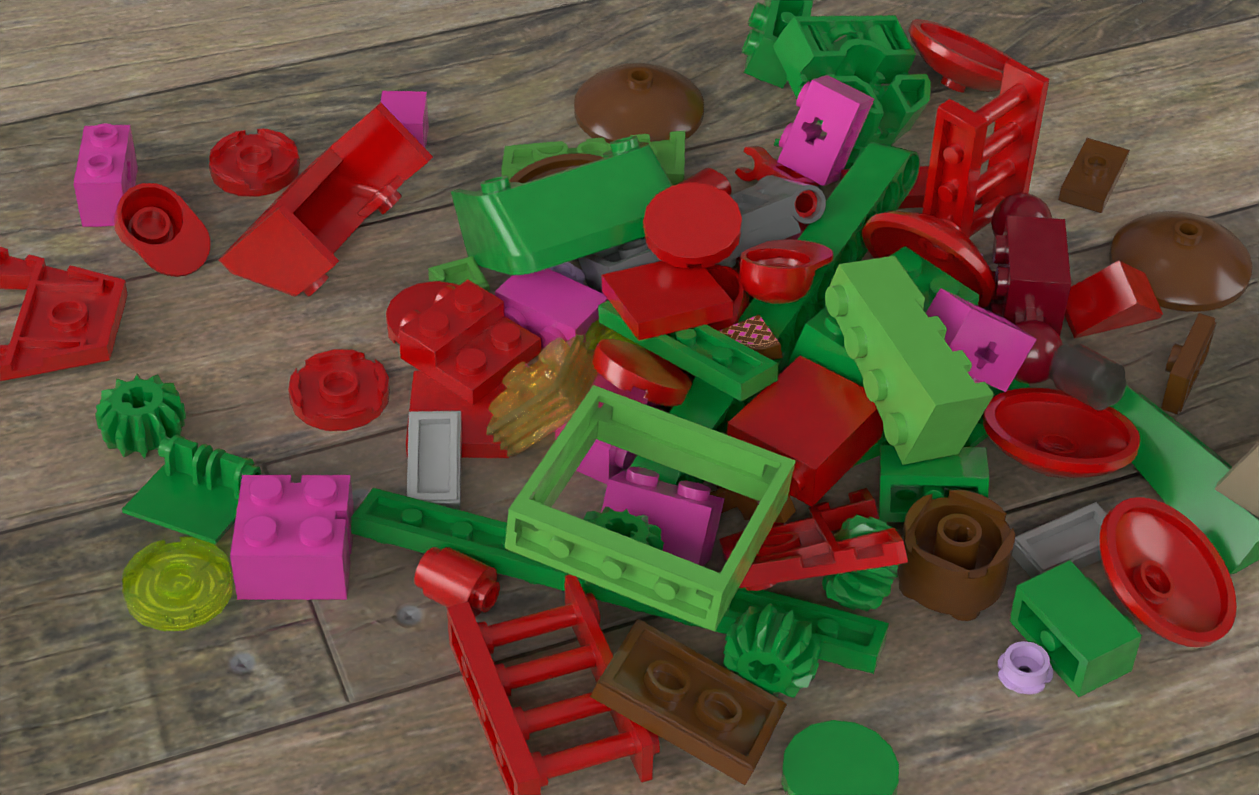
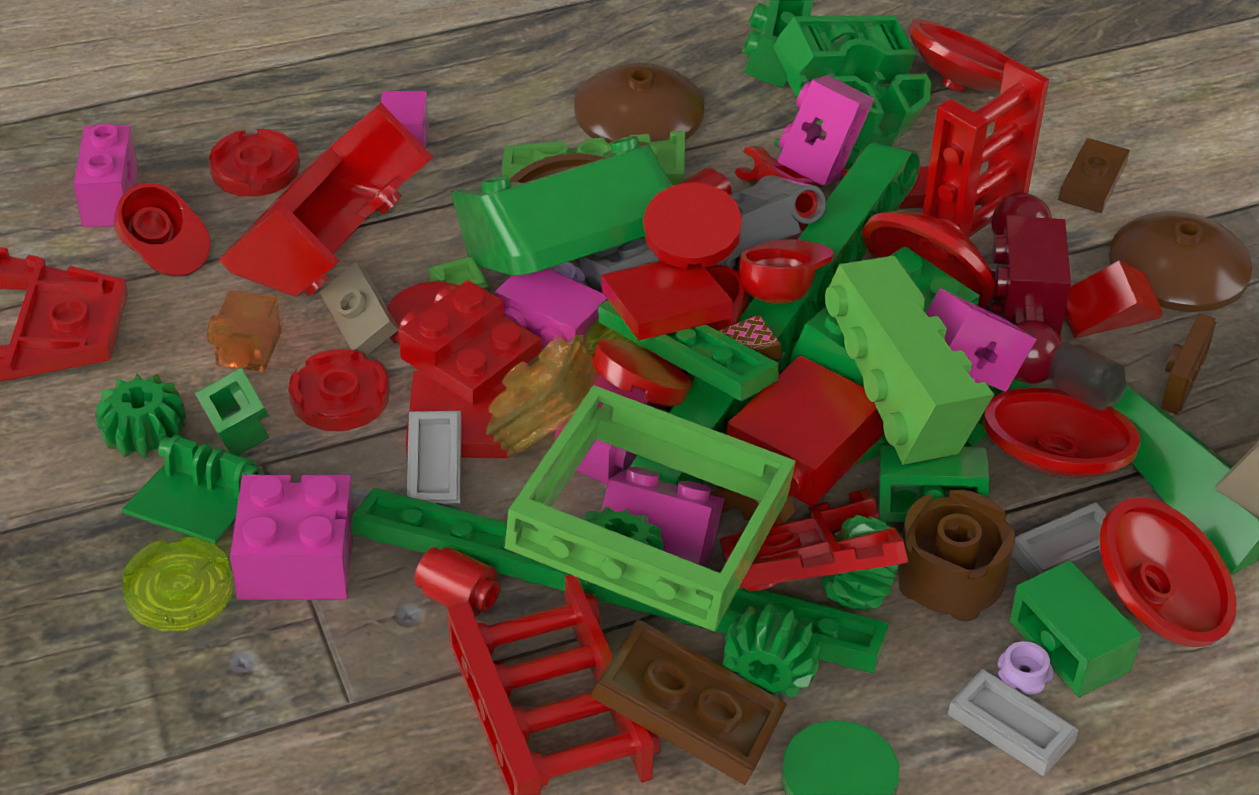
none -> green brick [195,368,270,456]
none -> clear orange brick [207,290,282,372]
none -> dark tan plate [319,262,399,357]
none -> light grey tile [948,669,1079,777]

